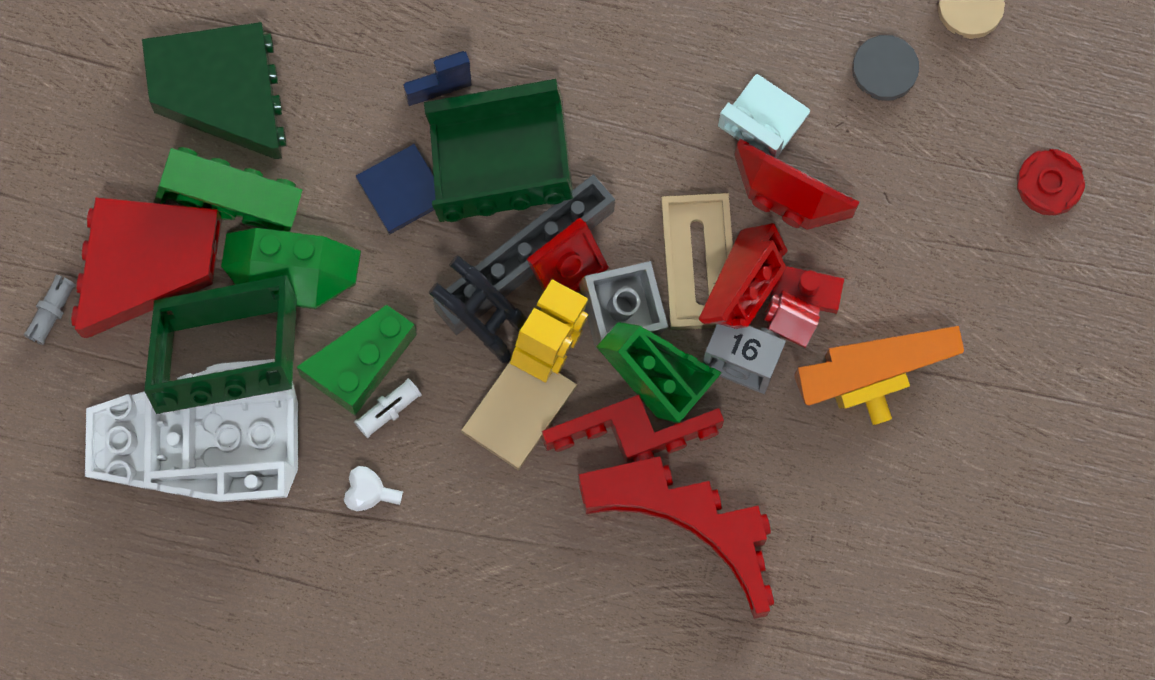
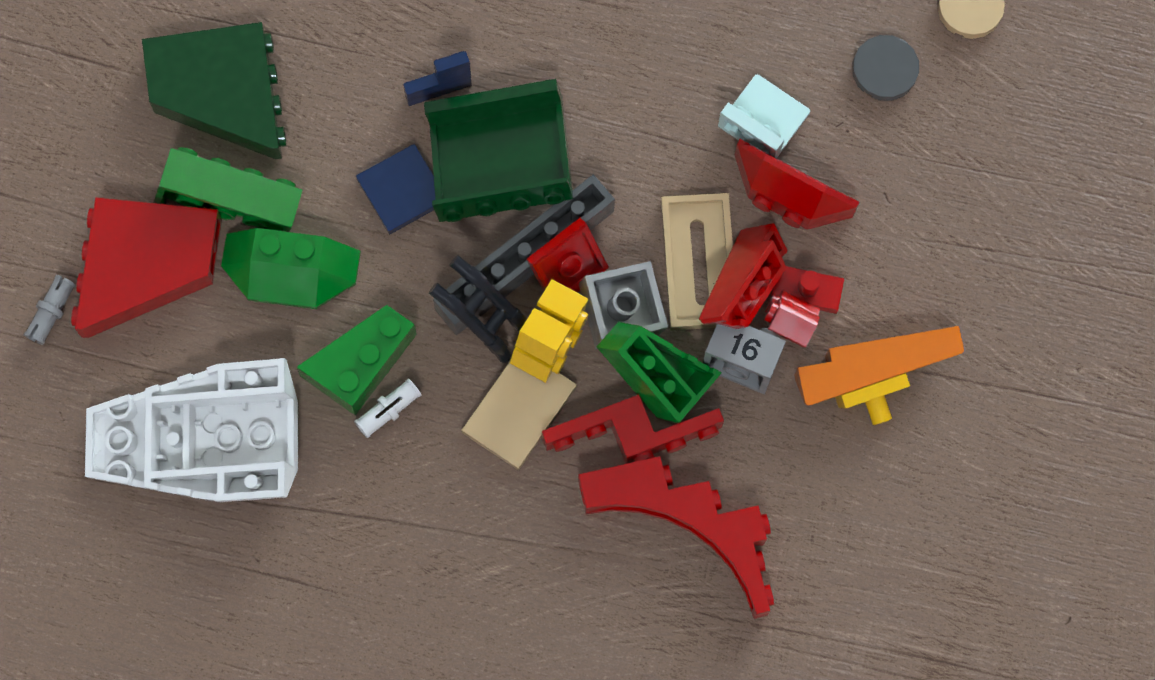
dark green window [144,275,297,414] -> none
white rock [344,466,403,511] -> none
red tile [1017,149,1085,216] -> none

